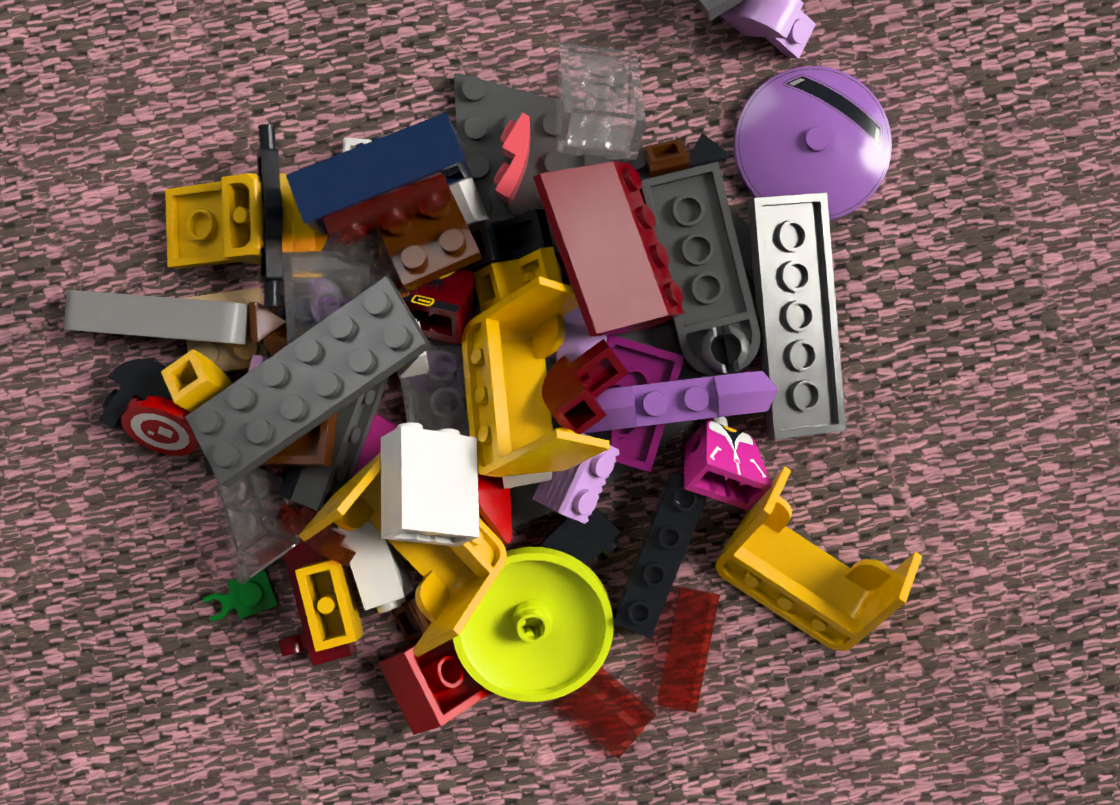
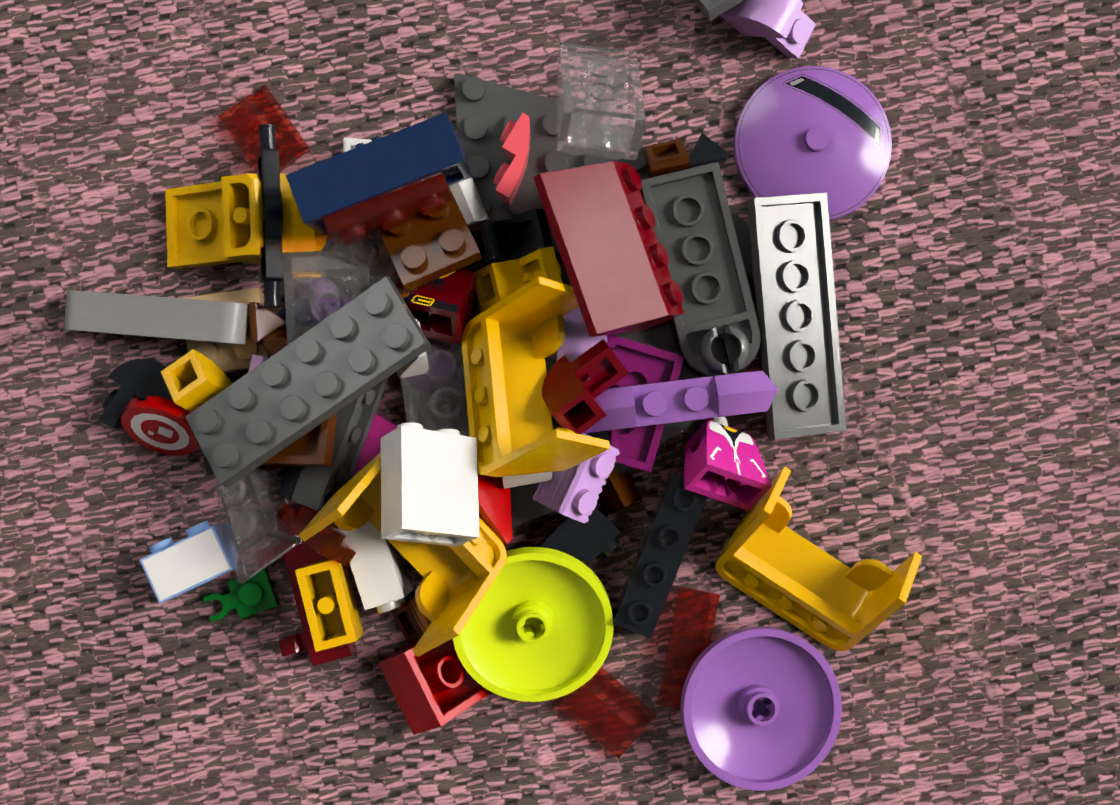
none -> white brick [140,521,241,604]
none -> clear red plate [218,84,311,173]
none -> reddish brown slope [598,466,641,516]
none -> medium lavender dish [680,626,842,791]

